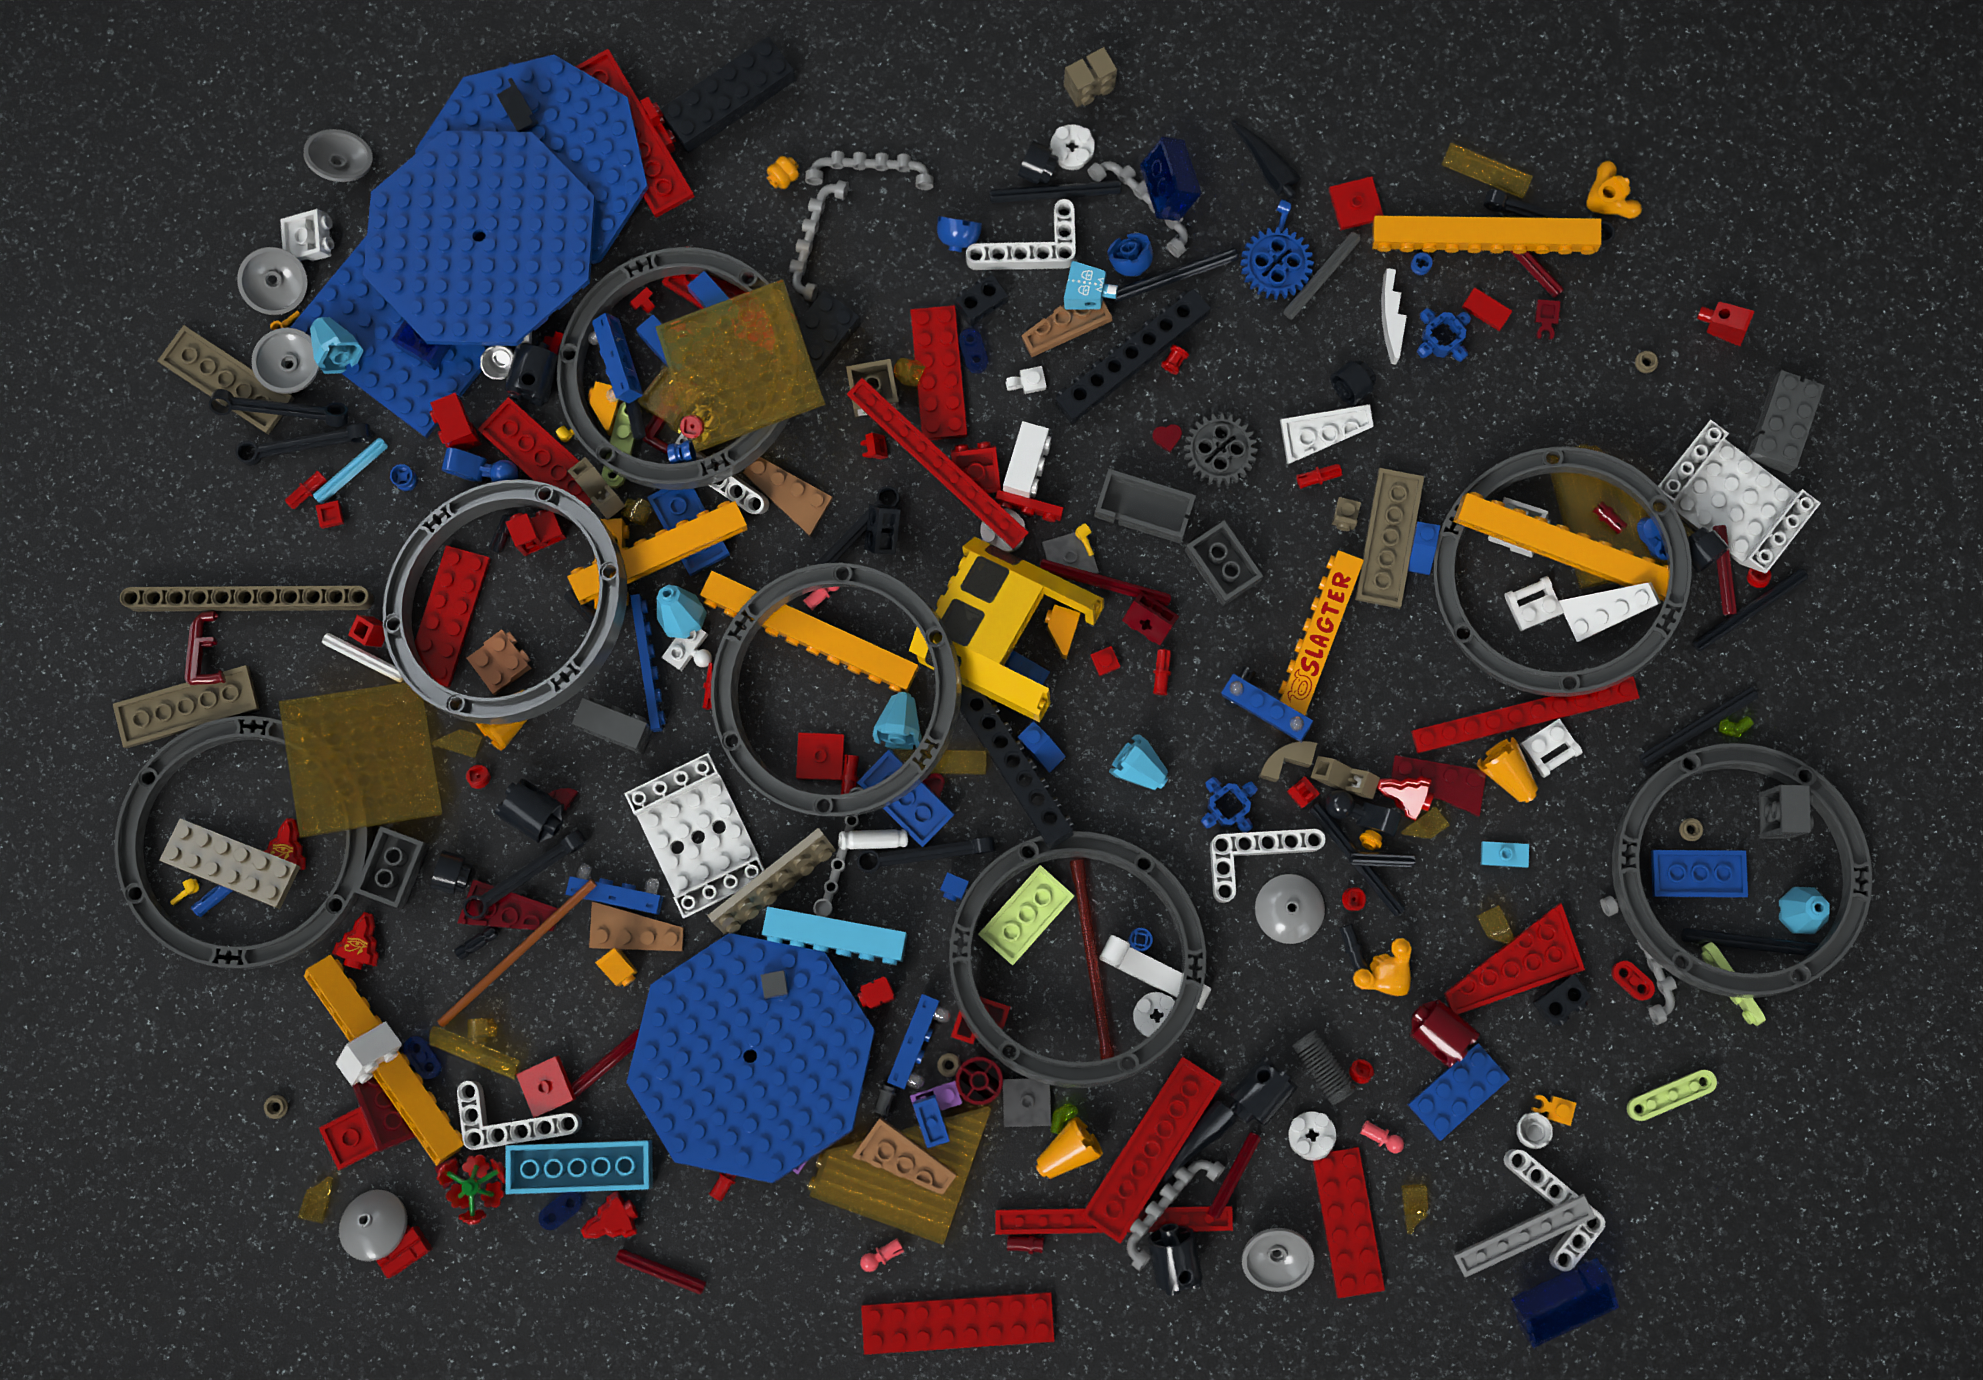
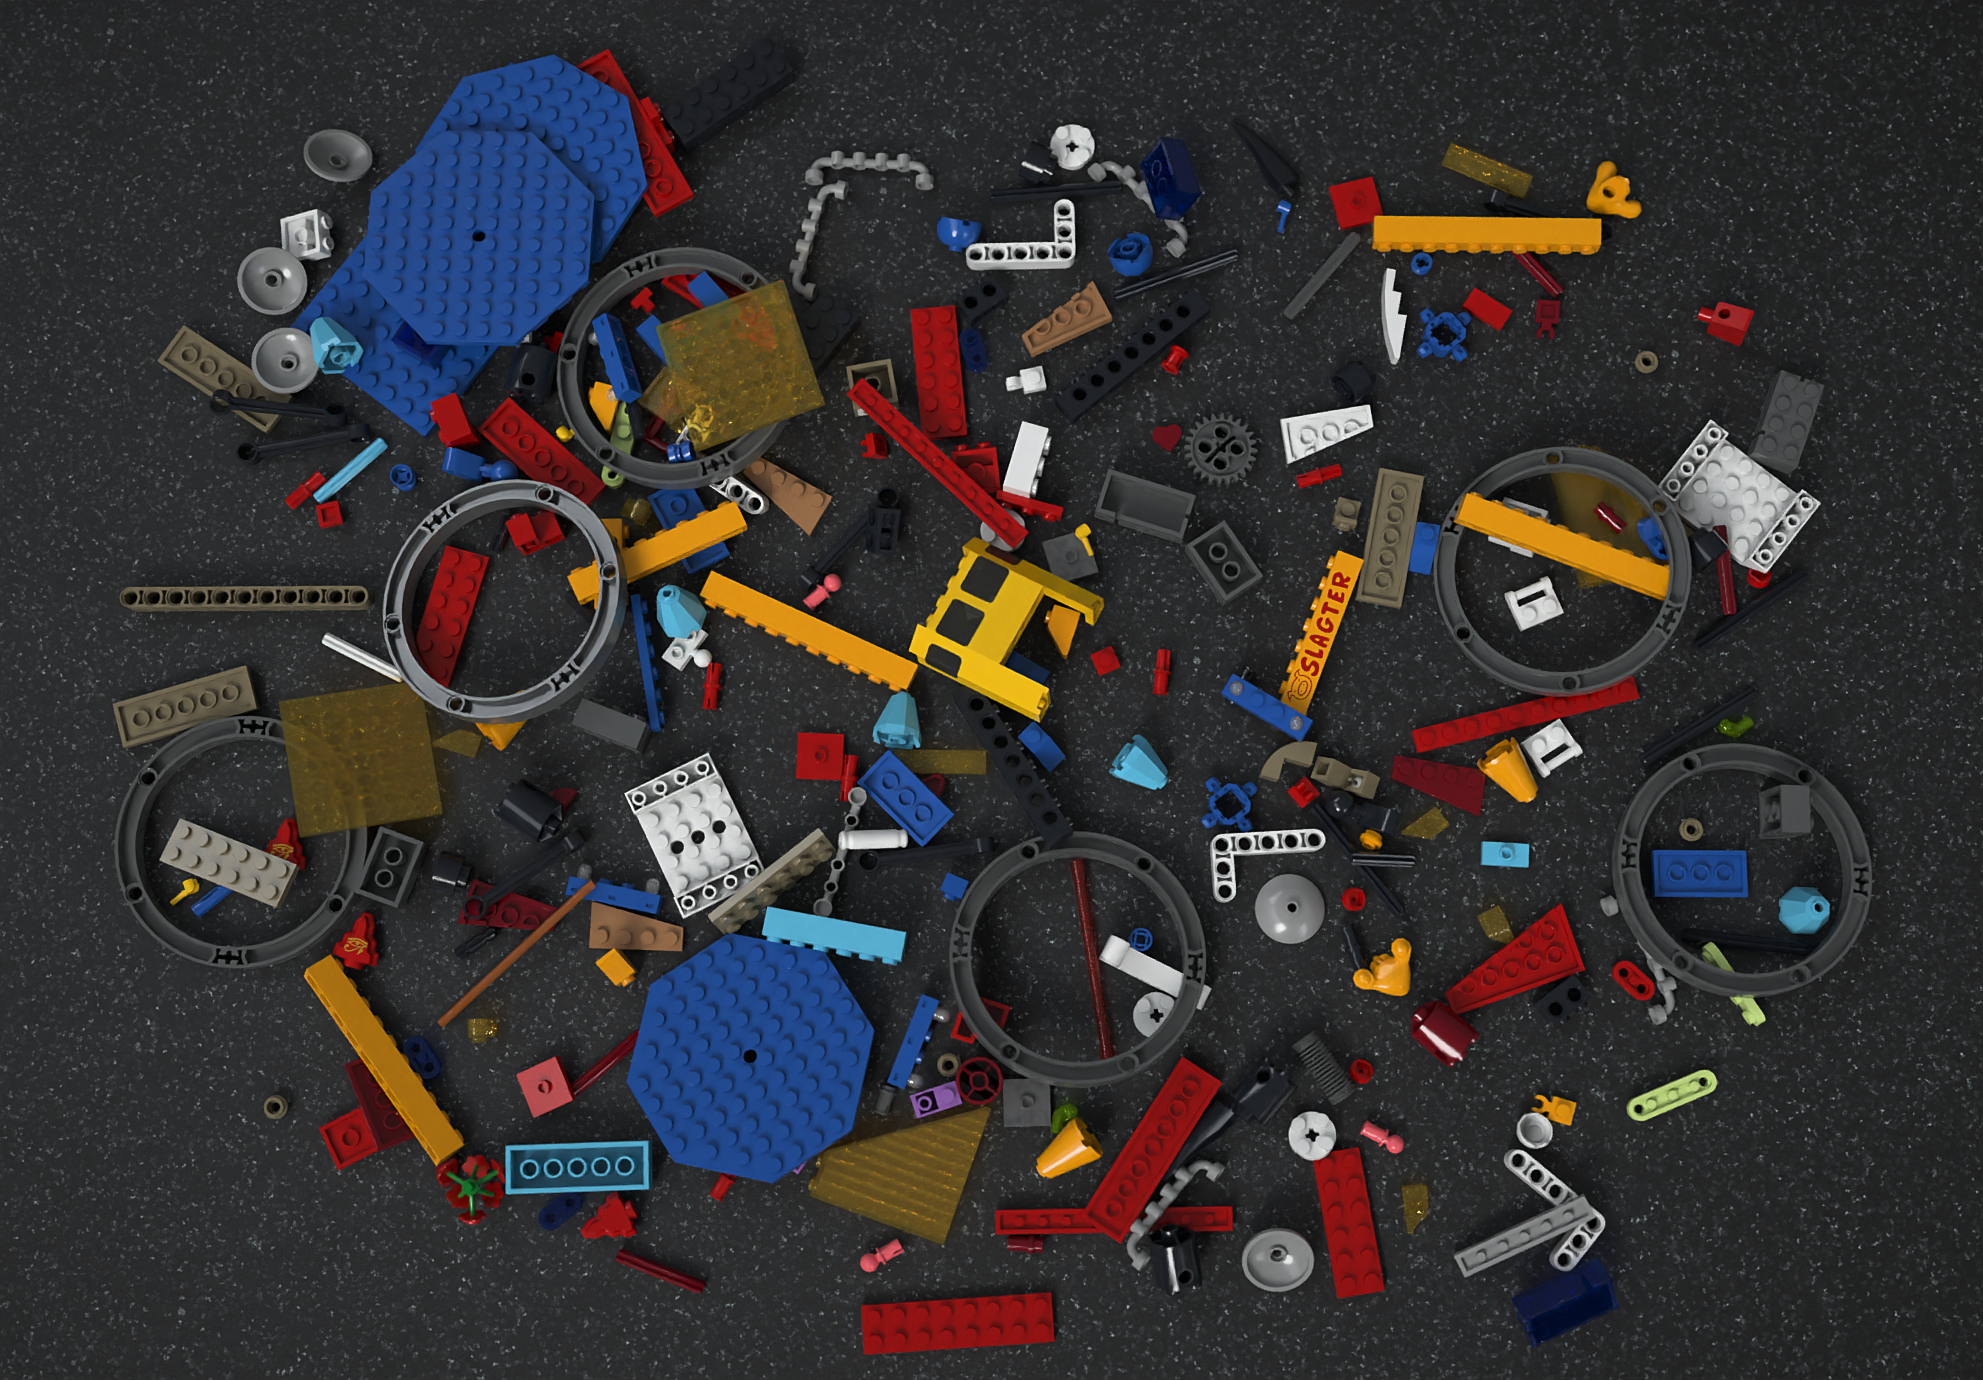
dark red piece [185,611,226,685] -> none
light orange hand [270,311,301,330] -> none
clear yellow slope [298,1177,333,1224] -> none
white brick [336,1022,402,1086] -> none
light grey dish [339,1190,407,1261] -> none
red brick [348,615,385,647] -> none
red brick [376,1225,433,1279] -> none
clear yellow tile [429,1026,520,1080] -> none
white beam [457,1081,582,1150] -> none
red tile [466,765,491,789] -> none
nougat plate [467,630,531,695] -> none
white hair [480,345,514,380] -> none
black panel [497,77,538,132] -> none
dark tan brick [568,457,625,520] -> none
red tile [680,414,705,438] -> none
dark grey piece [711,563,961,817] -> none
dark grey tile [761,970,788,999] -> none
light orange piece [767,156,799,189] -> none
medium nougat wing [852,1118,957,1195] -> none
red brick [858,977,896,1009] -> none
clear yellow plate [894,358,925,387] -> none
blue plate [913,1095,950,1148] -> none
yellowish green plate [978,865,1074,966] -> none
dark red axle [1039,559,1171,606] -> none
dark tan piece [1064,47,1117,107] -> none
medium azure torso [1064,261,1118,310] -> none
dark red brick [1122,591,1179,645] -> none
dark red axle [1208,1132,1261,1219] -> none
blue gear [1240,227,1314,300] -> none
rock [1377,776,1434,821] -> none
blue plate [1407,1043,1510,1141] -> none
white wing [1559,582,1661,642] -> none

